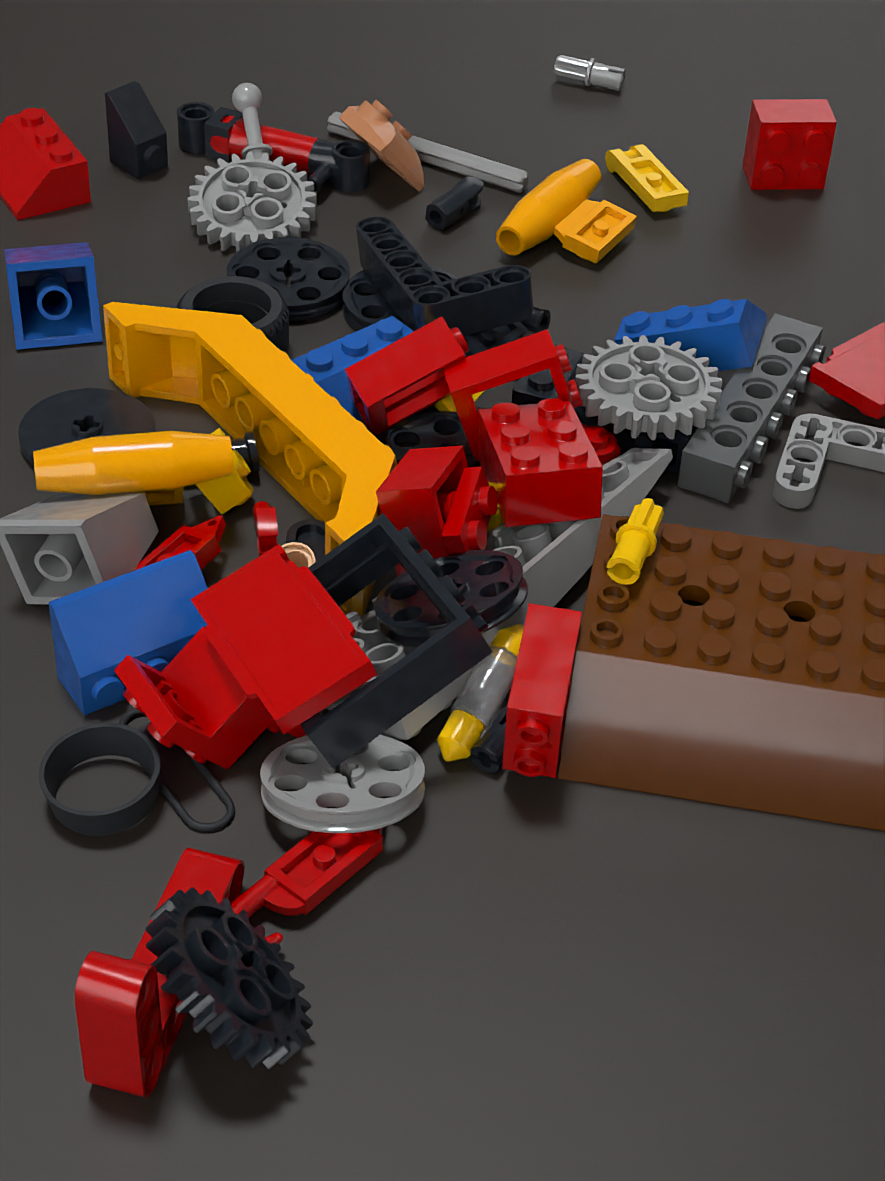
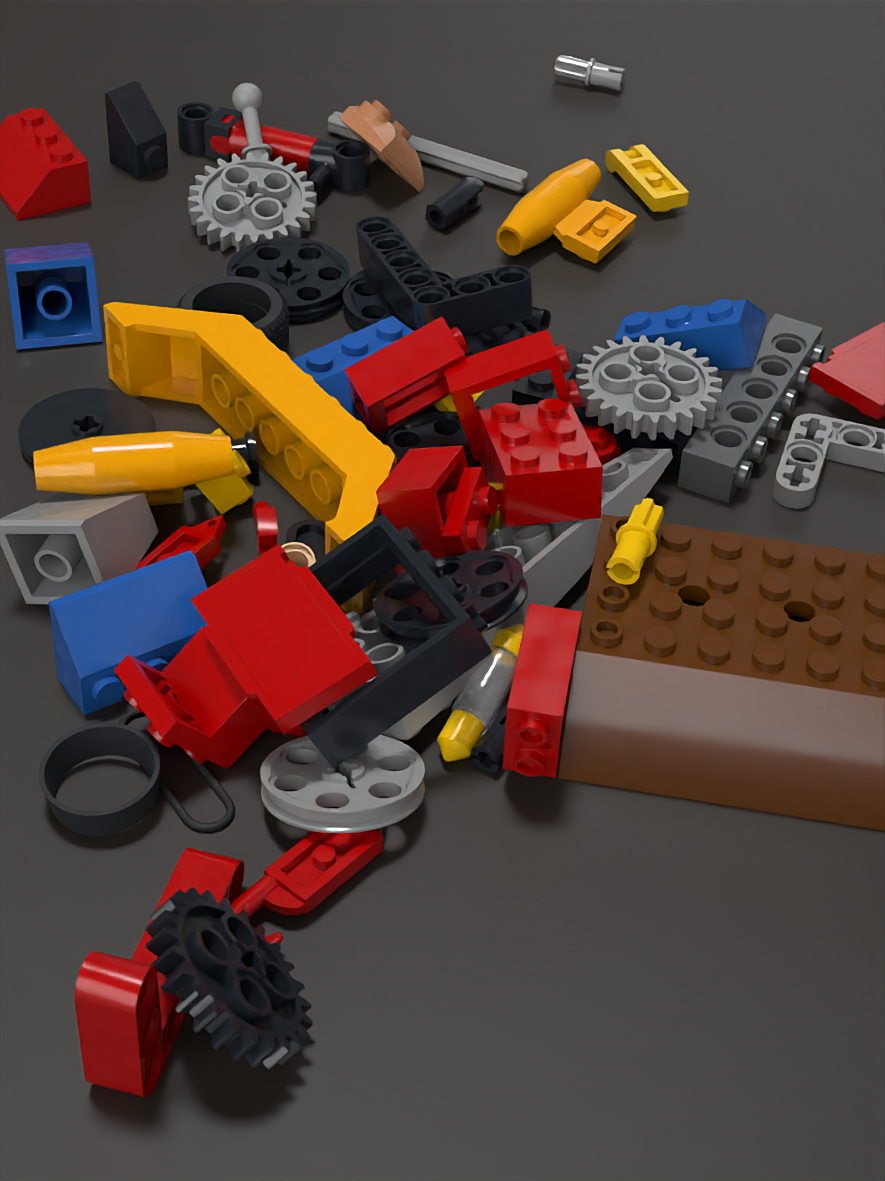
red brick [742,99,837,190] -> none

